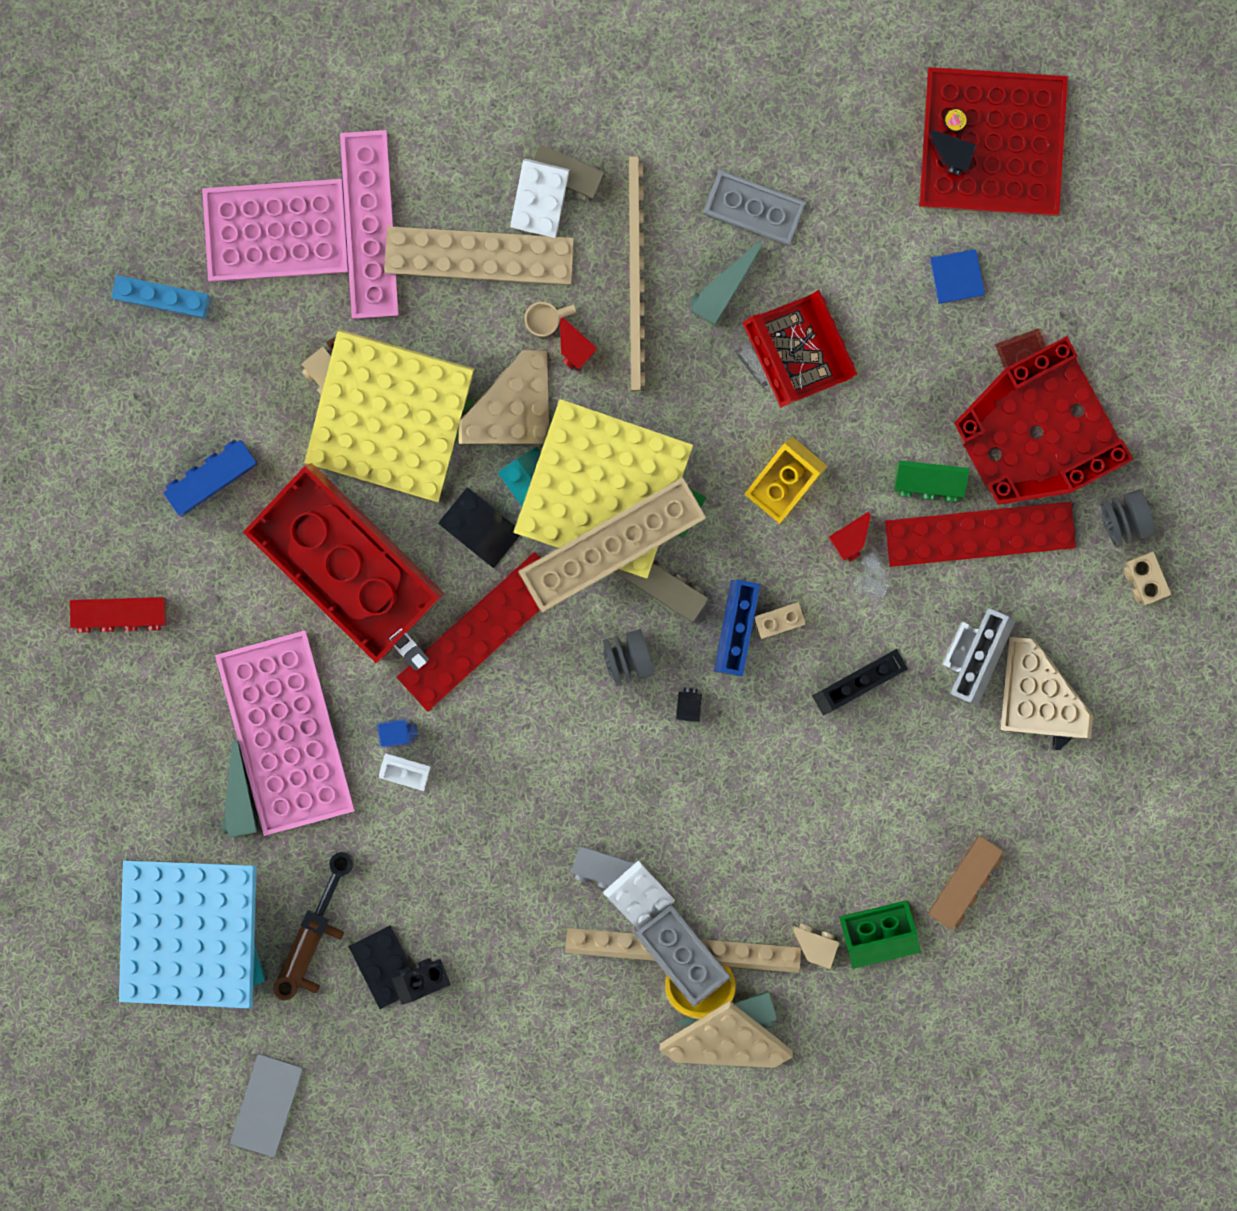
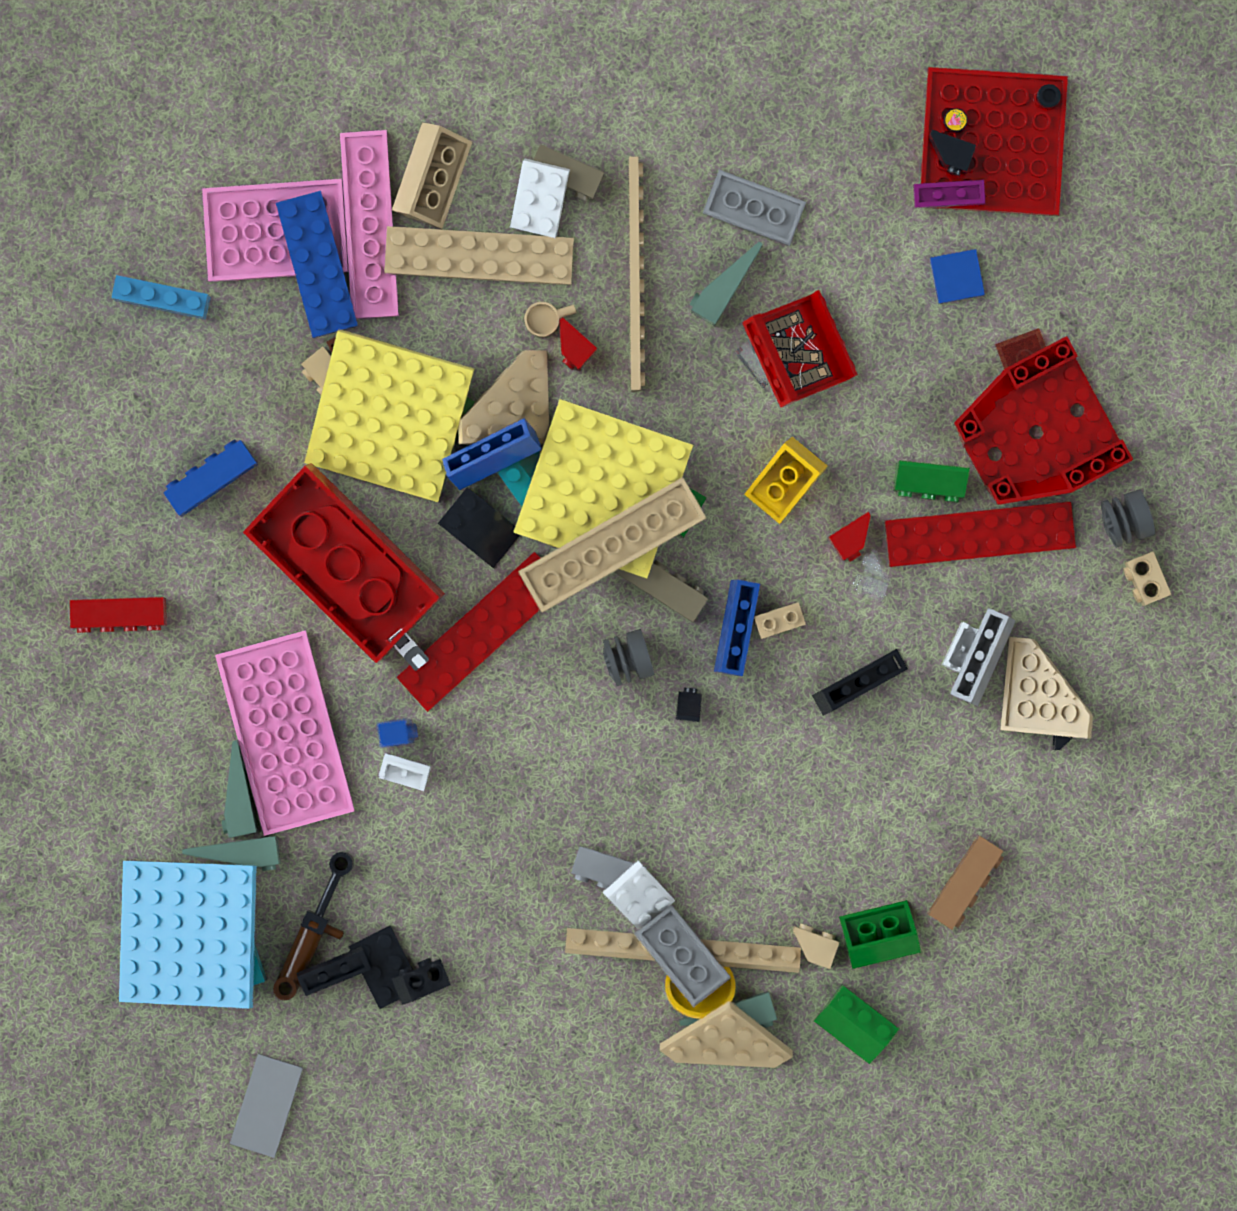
none -> sand green slope [182,836,281,871]
none -> blue plate [276,191,358,339]
none -> black plate [296,946,371,996]
none -> tan slope [392,123,472,229]
none -> blue brick [442,418,542,490]
none -> green slope [814,984,899,1064]
none -> magenta plate [913,180,985,209]
none -> black tile [1037,84,1061,109]

